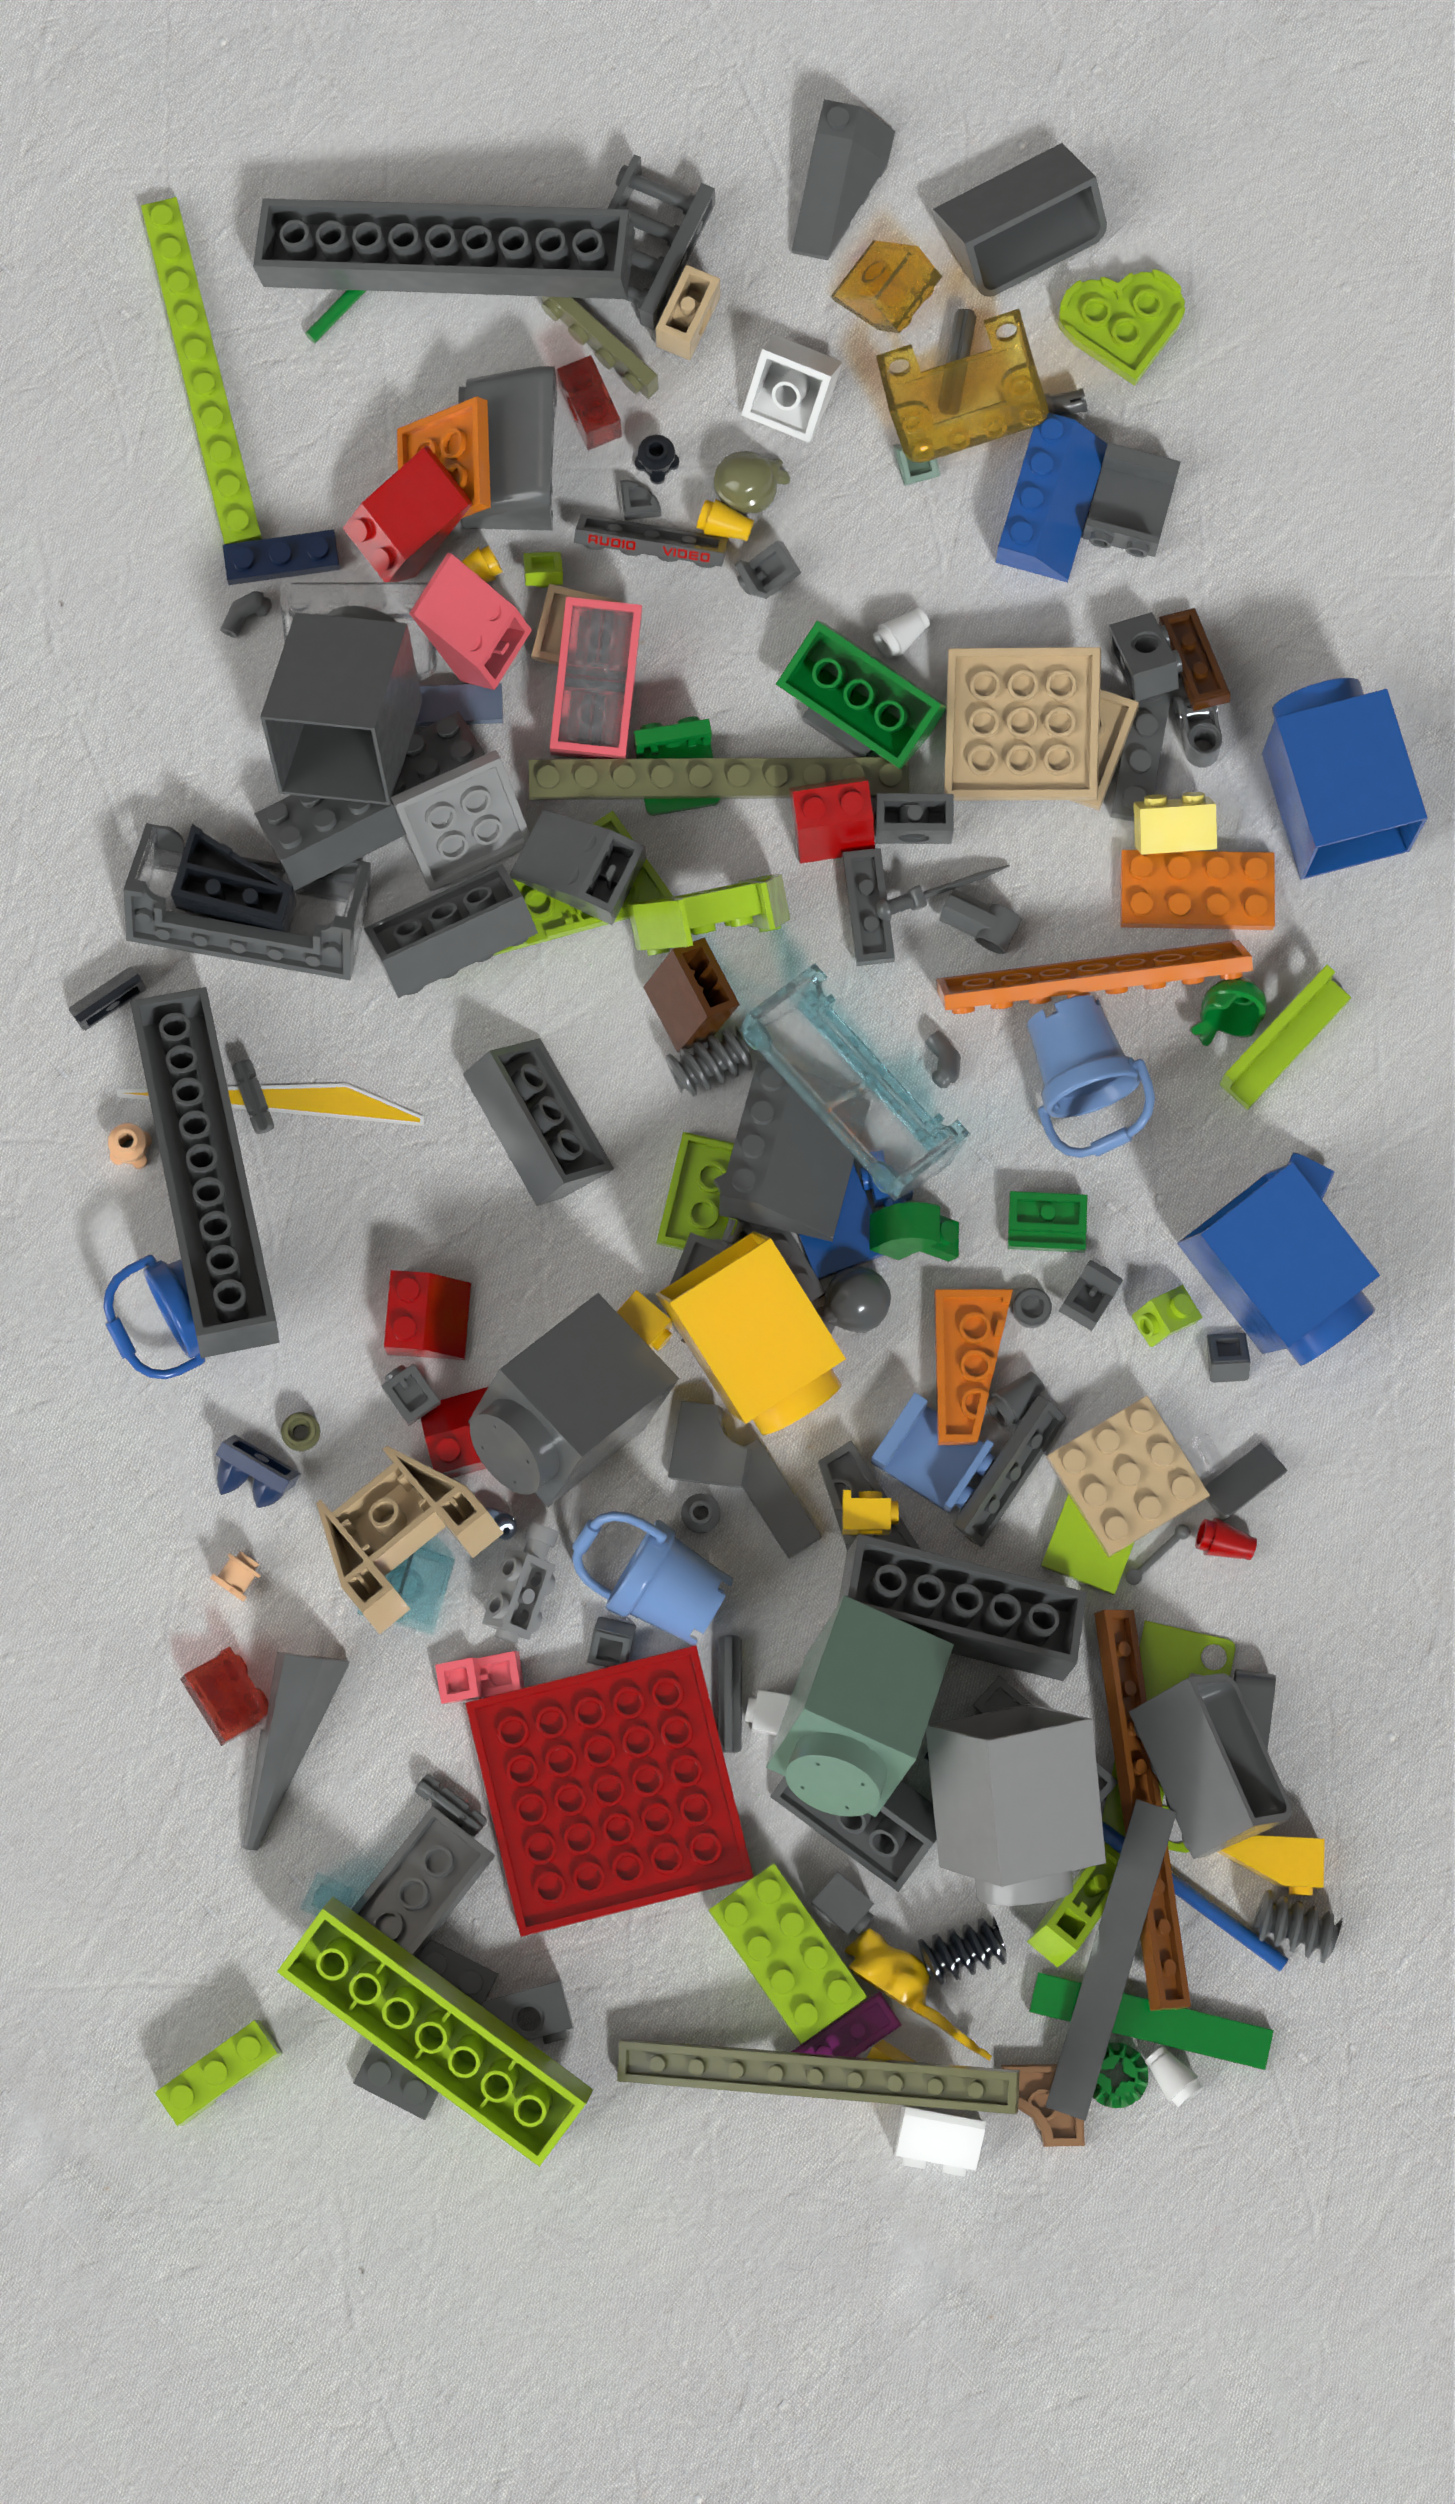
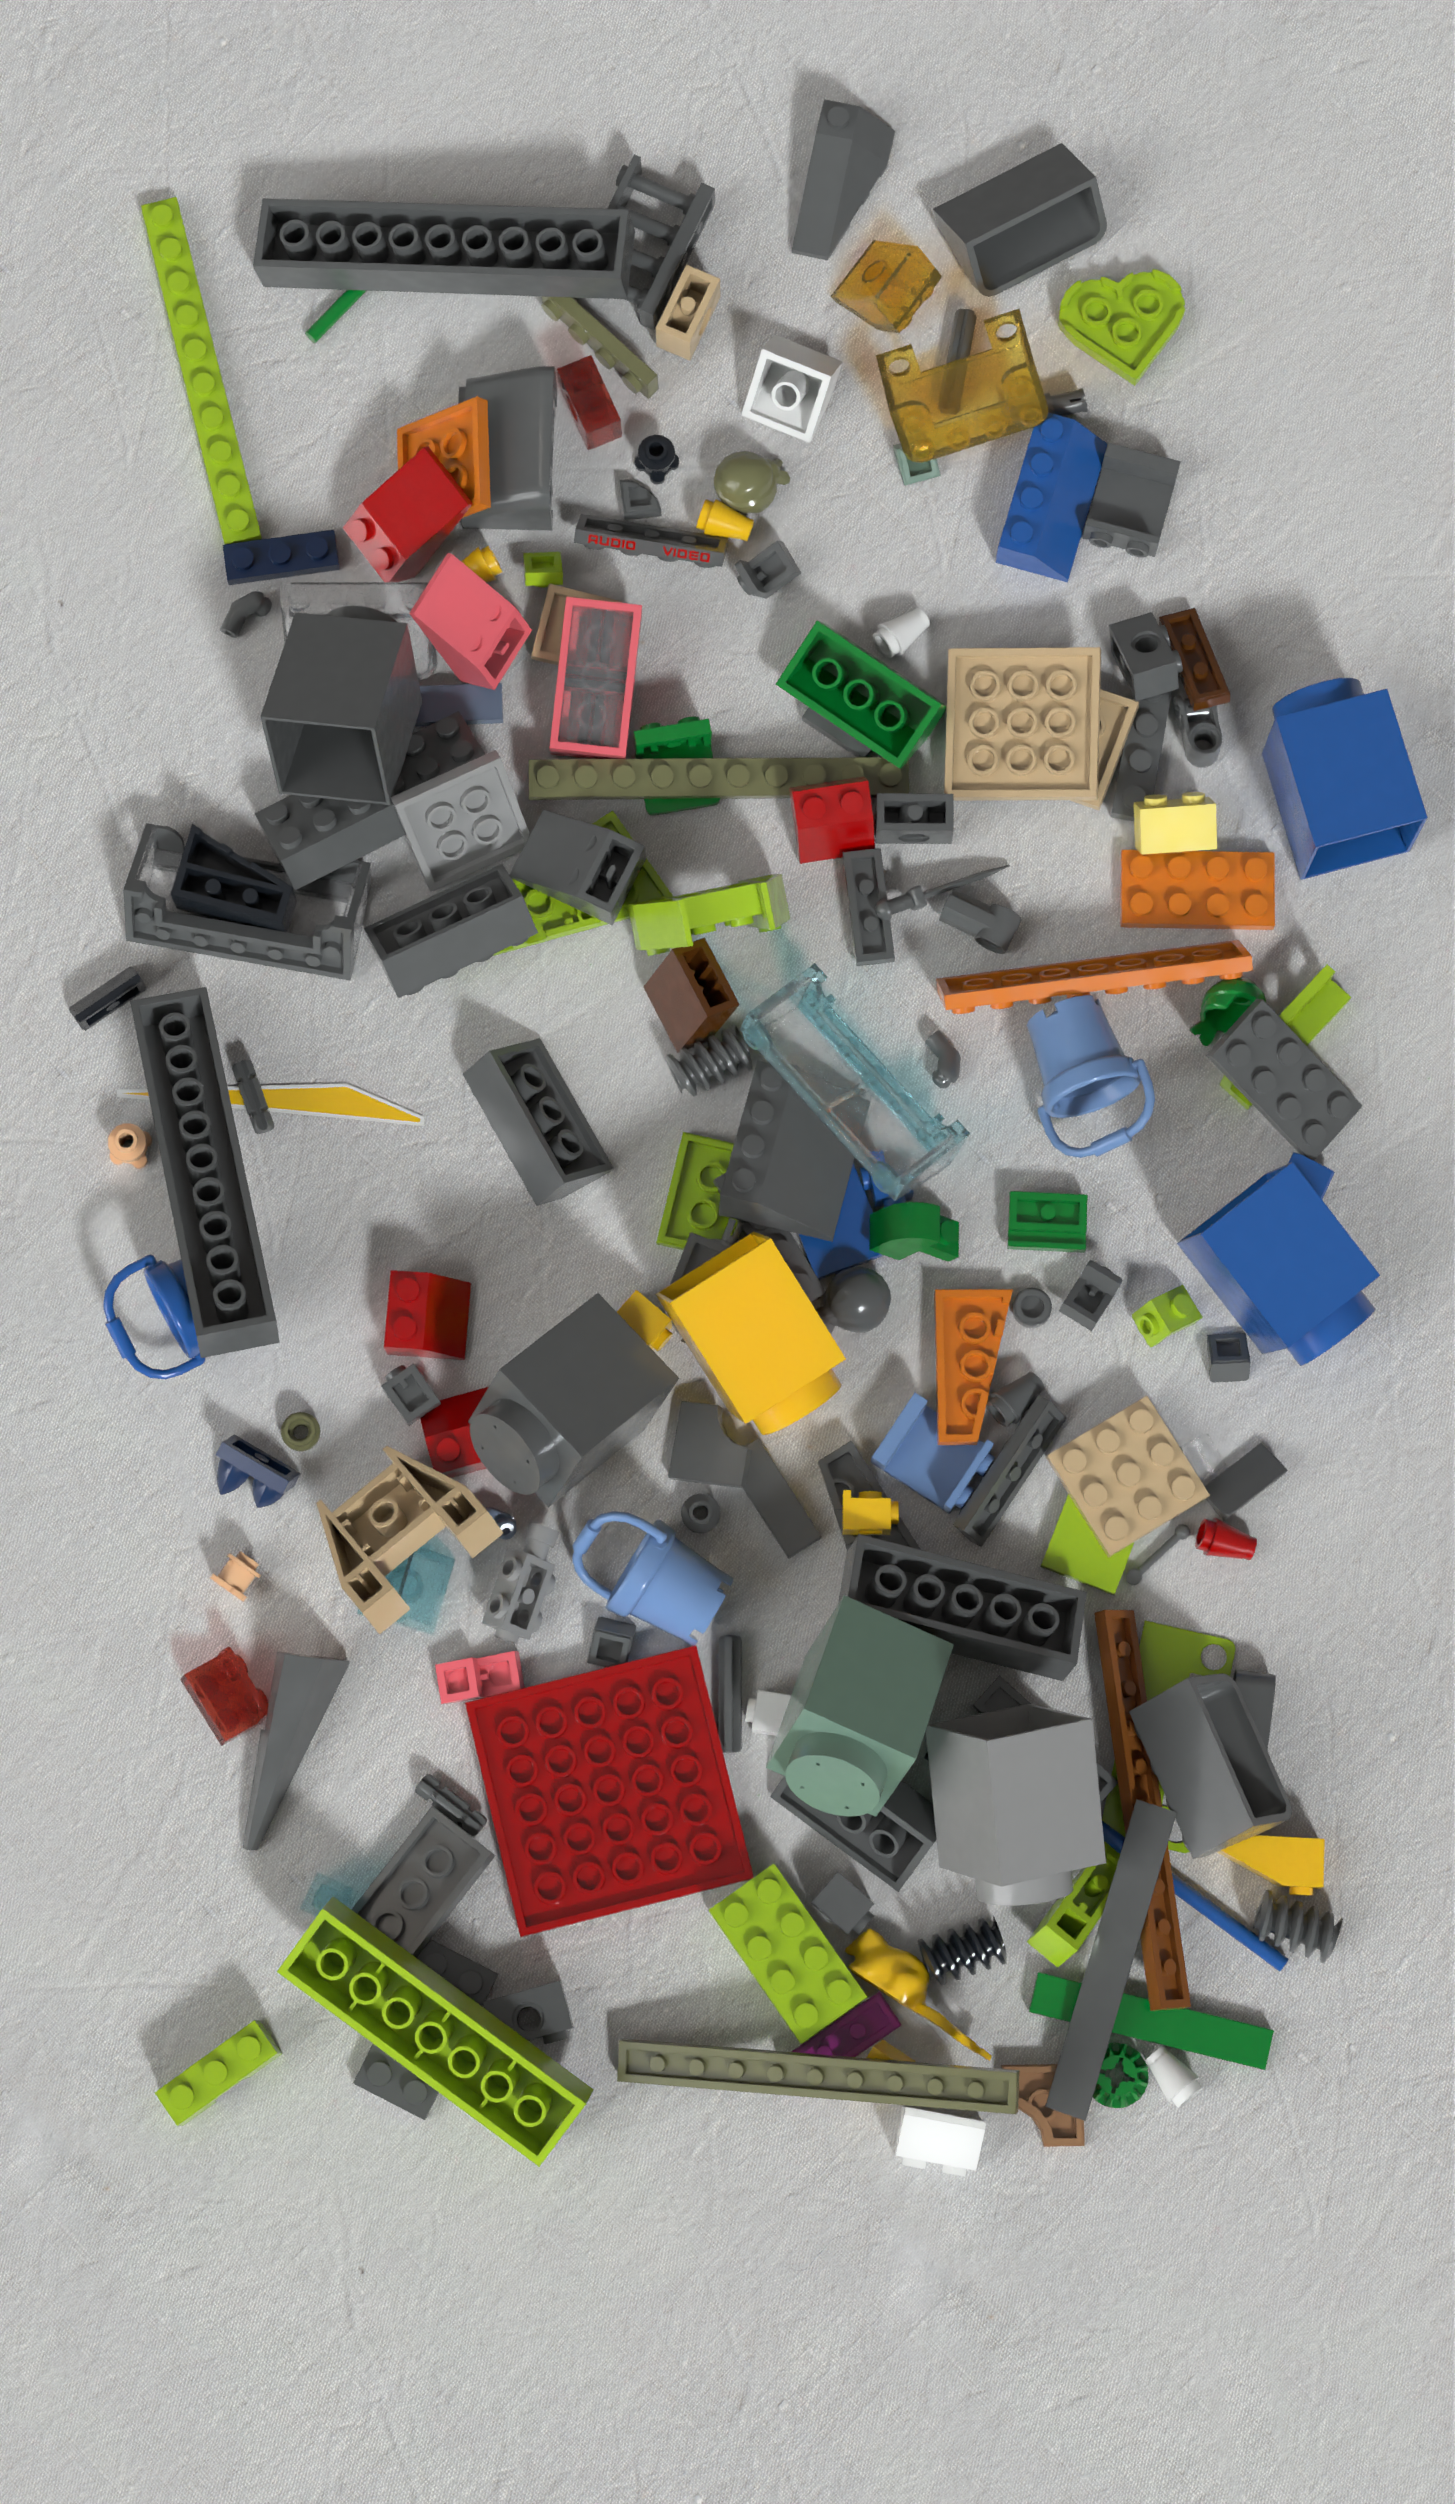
none -> dark grey plate [1206,999,1363,1161]

